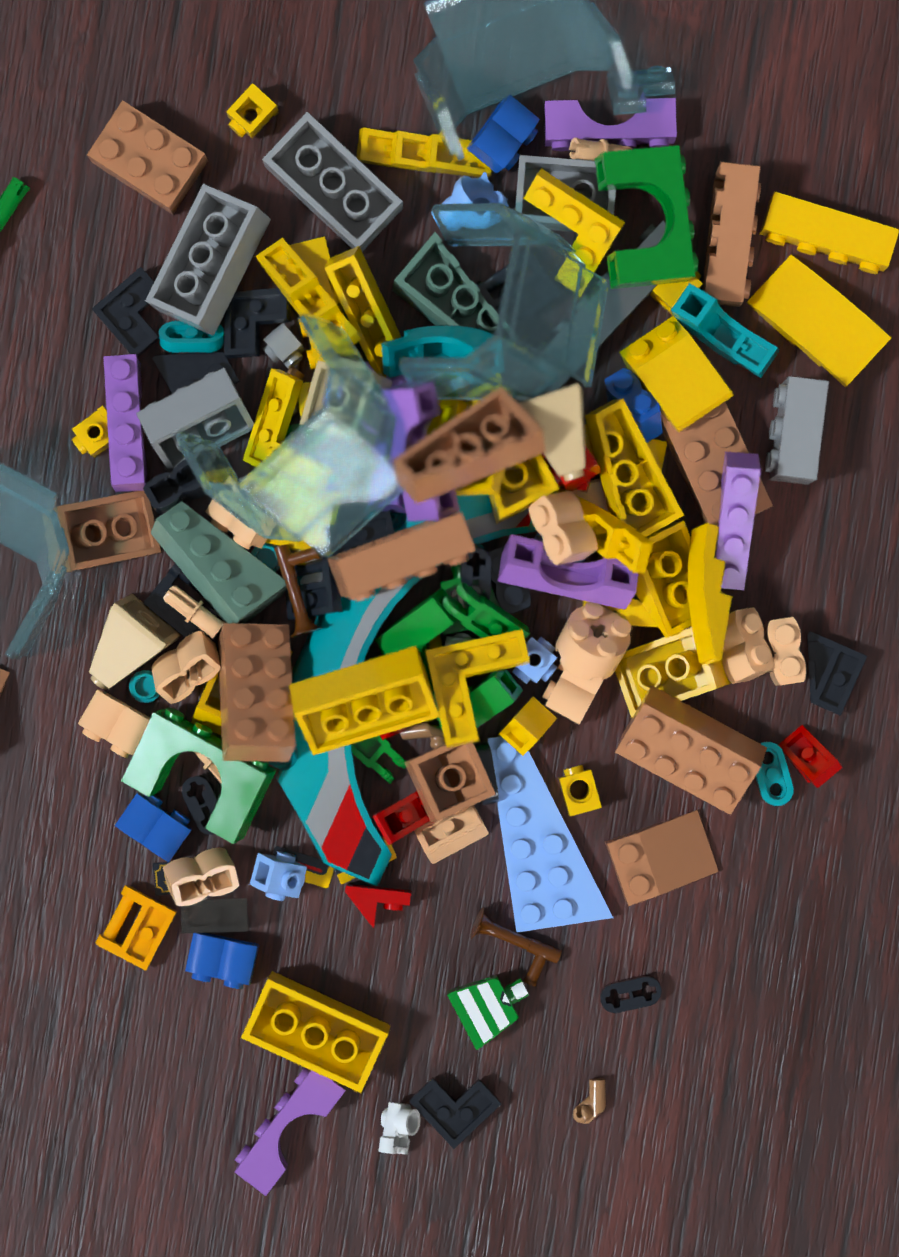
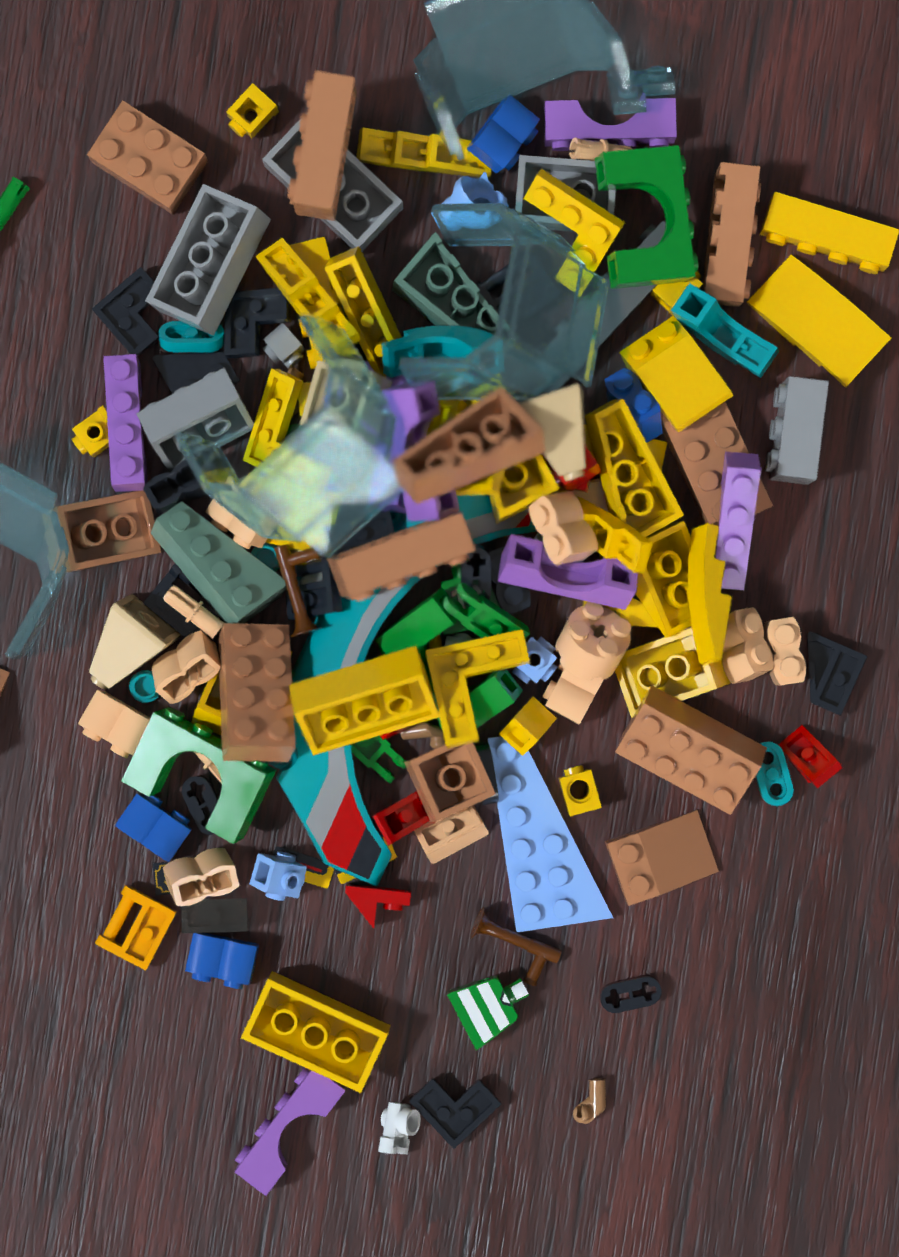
none -> nougat brick [288,71,357,221]

